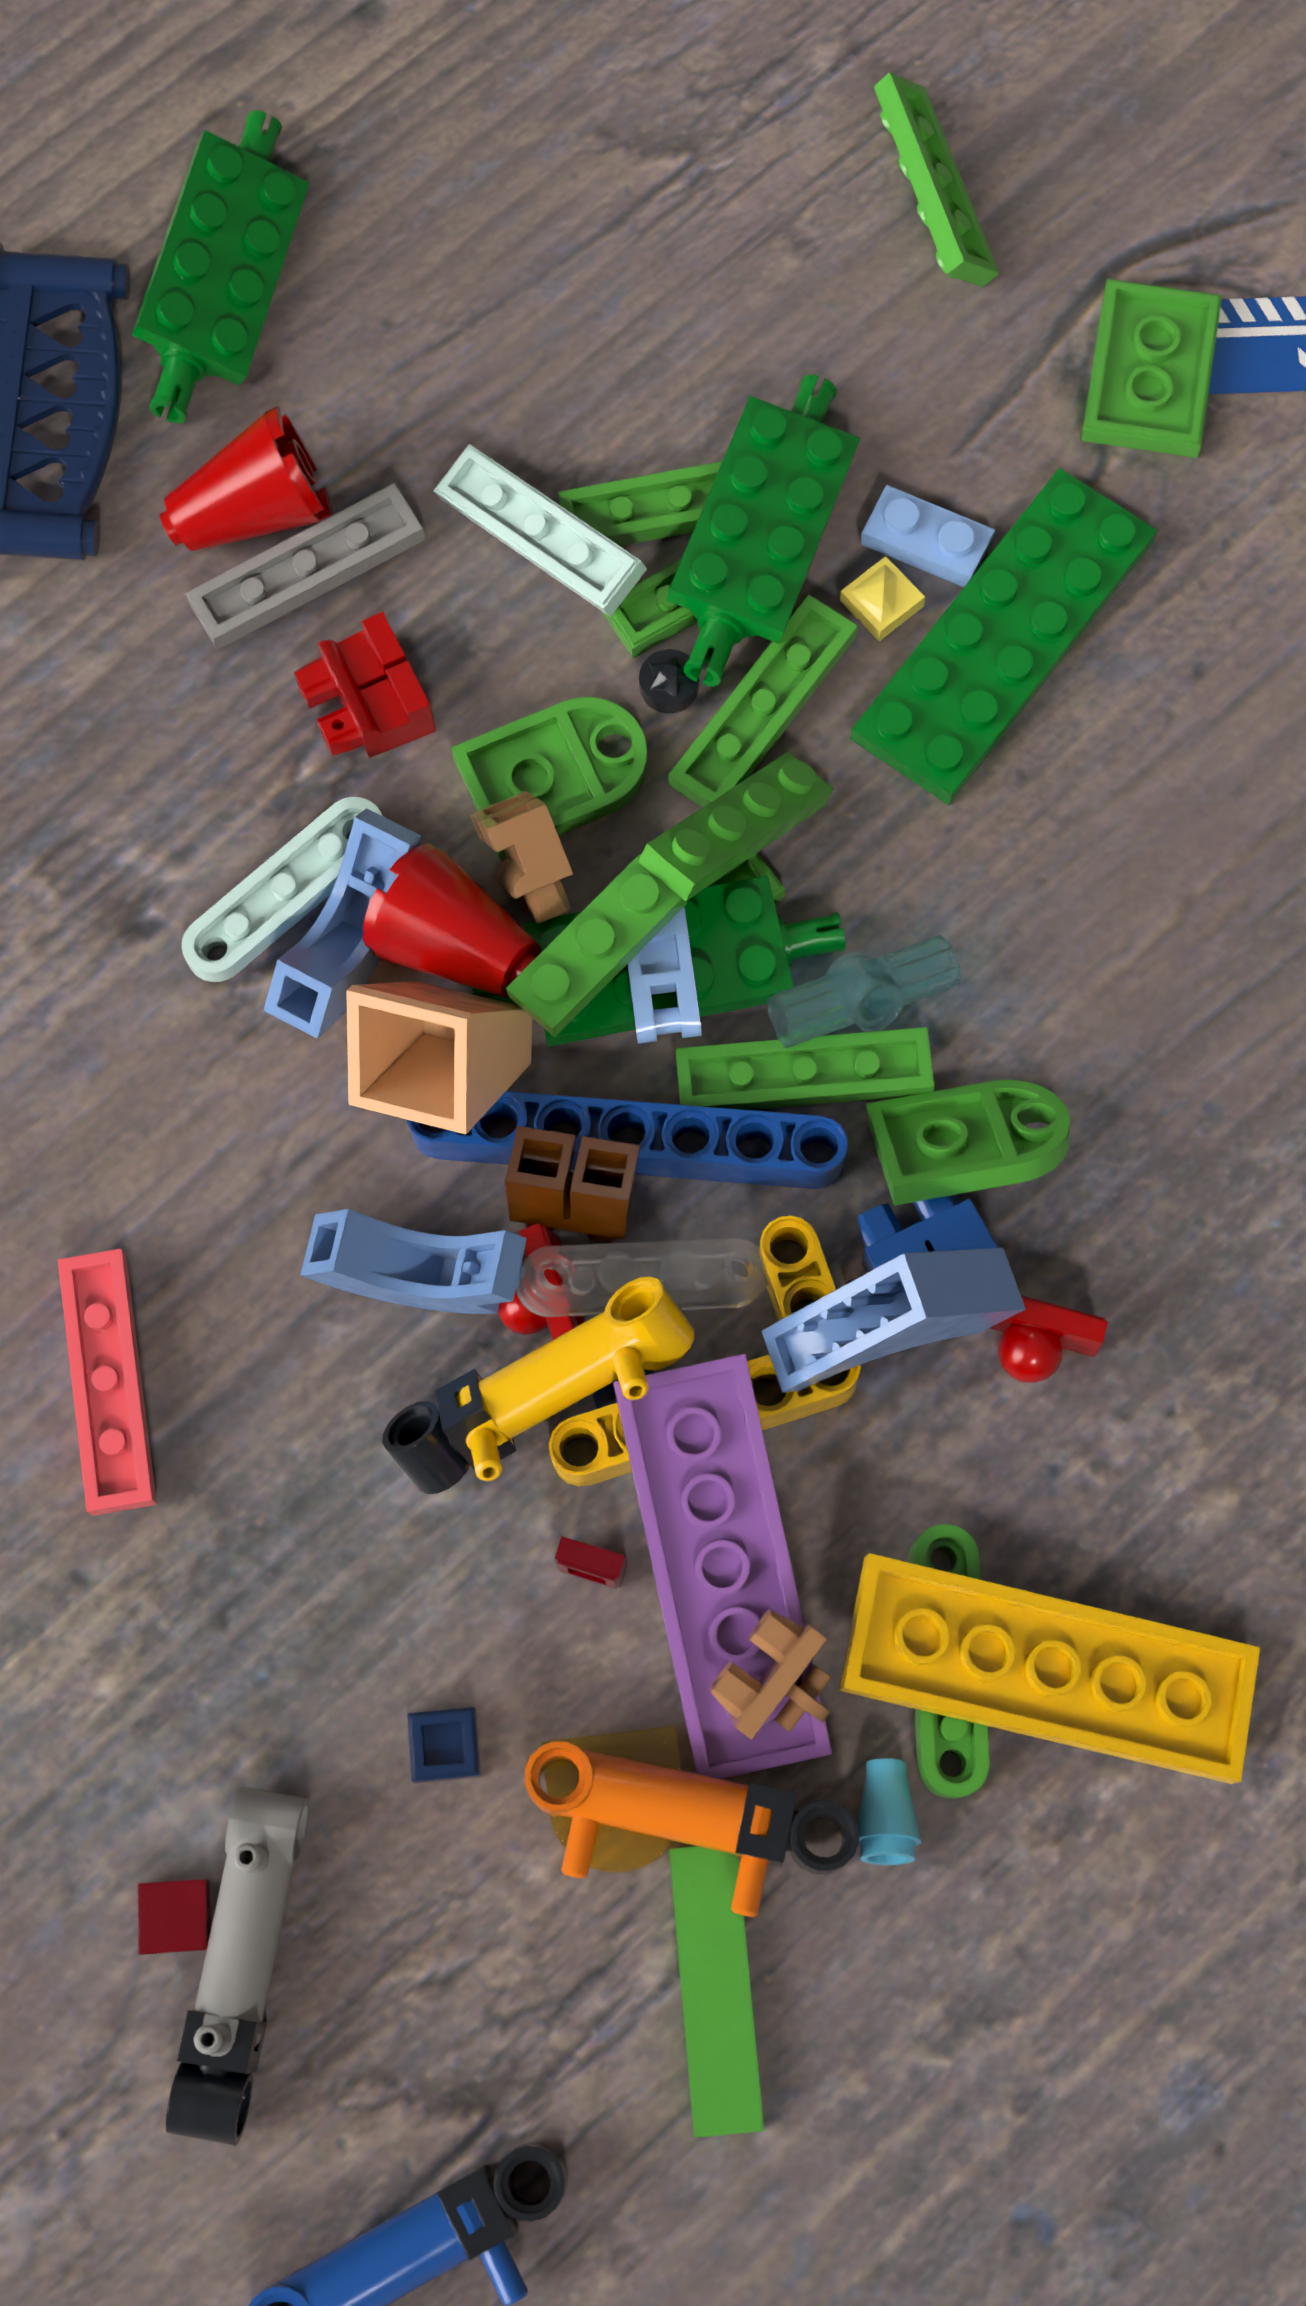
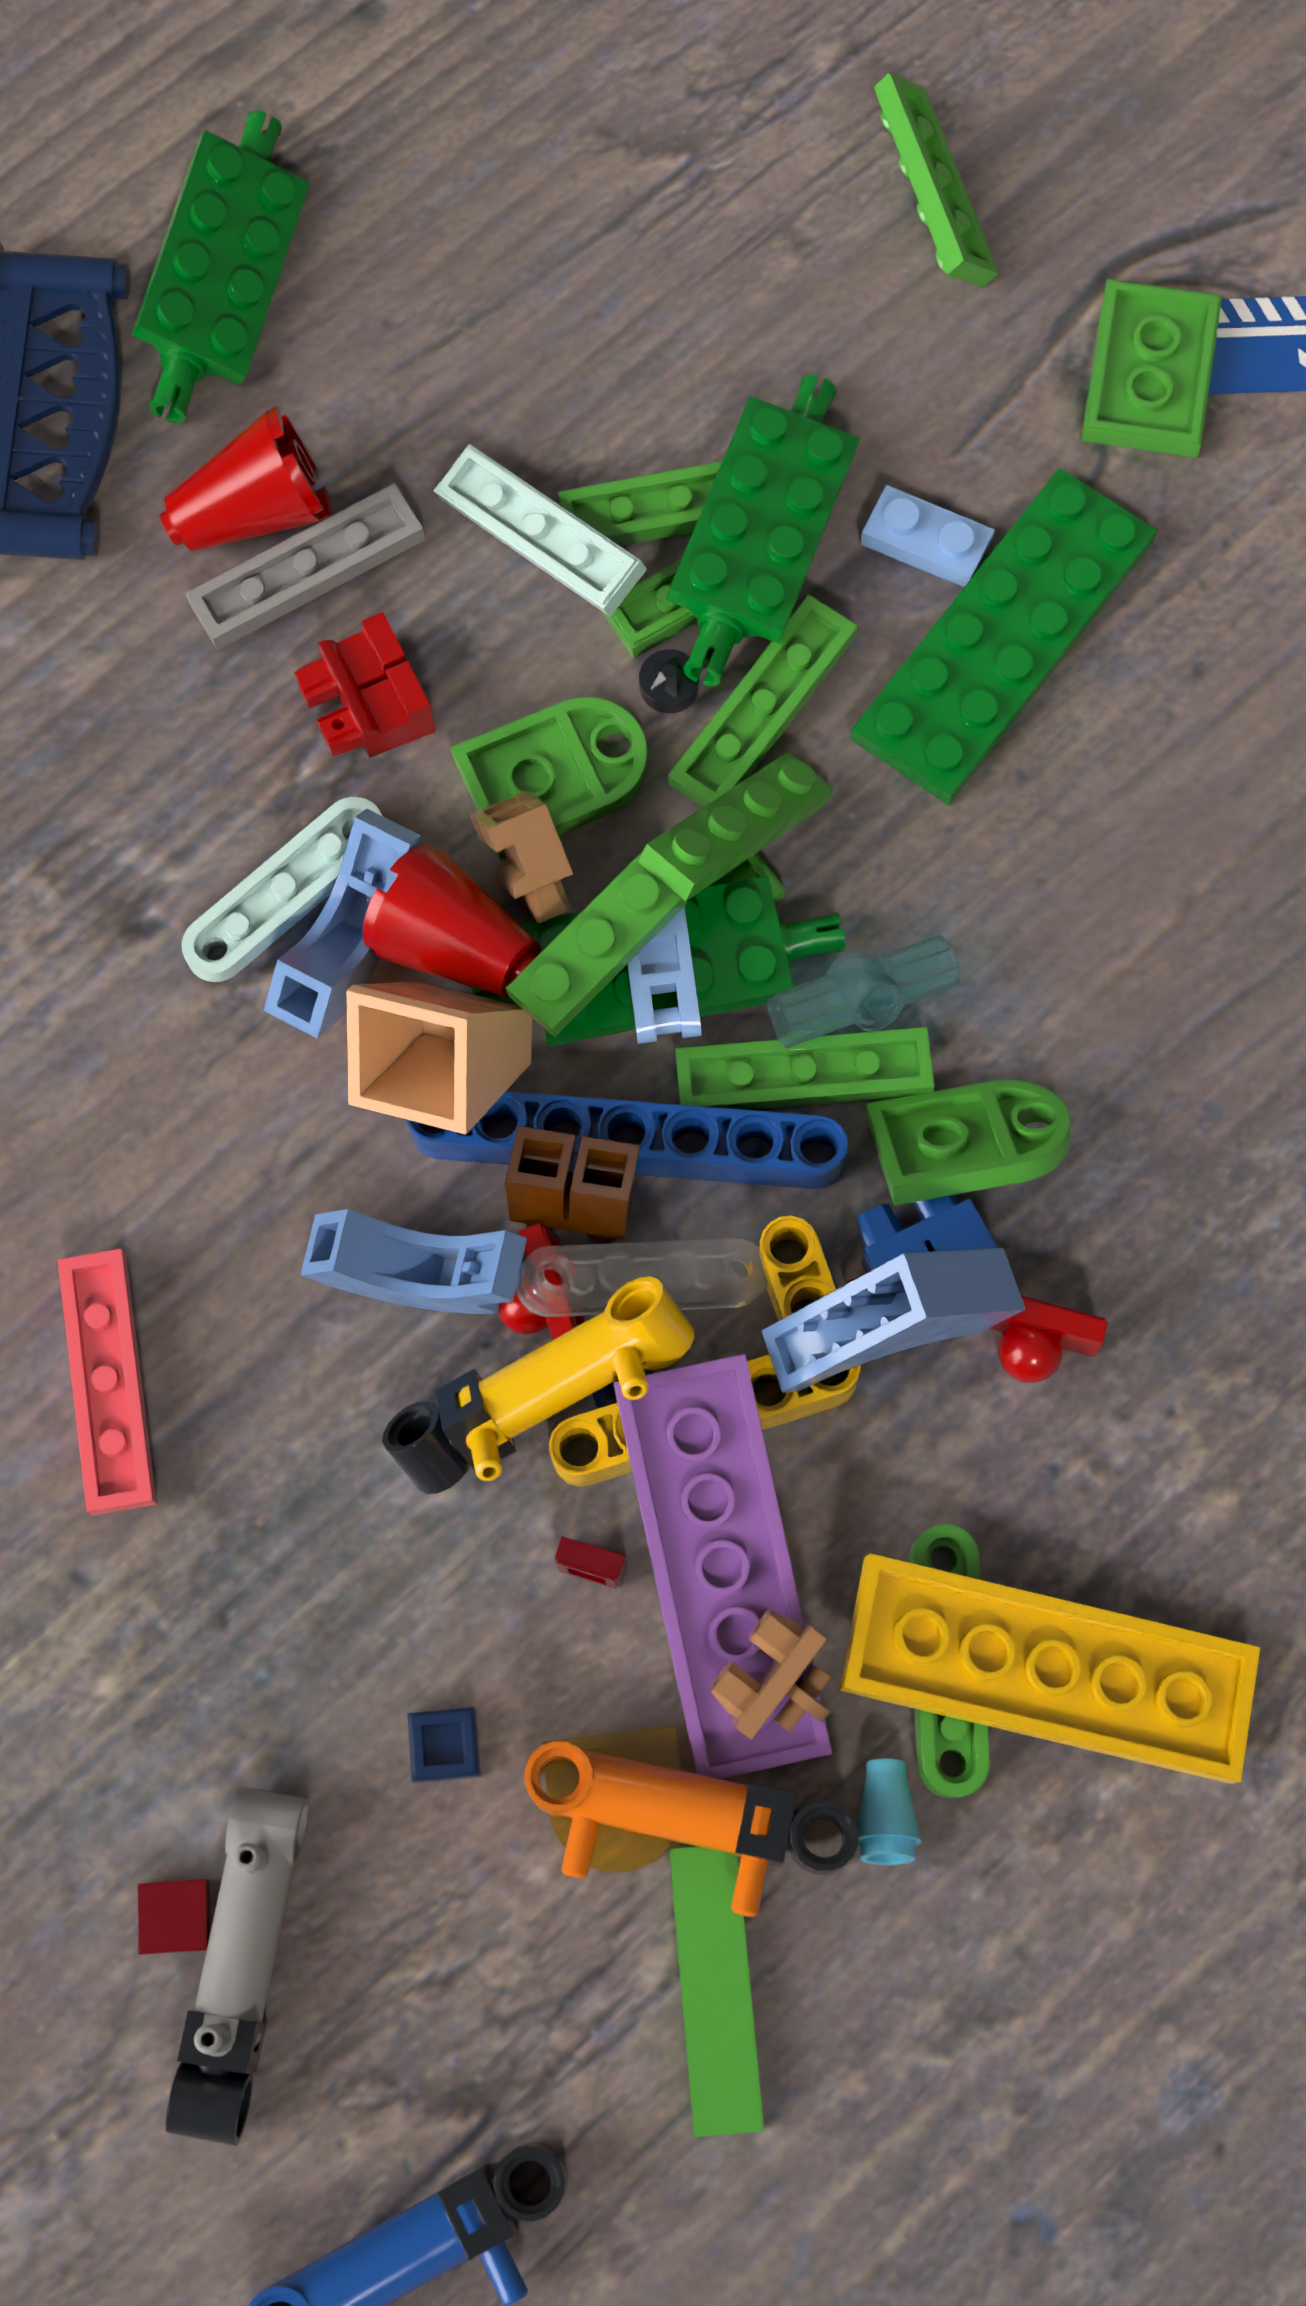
light yellow tile [840,556,925,642] -> none

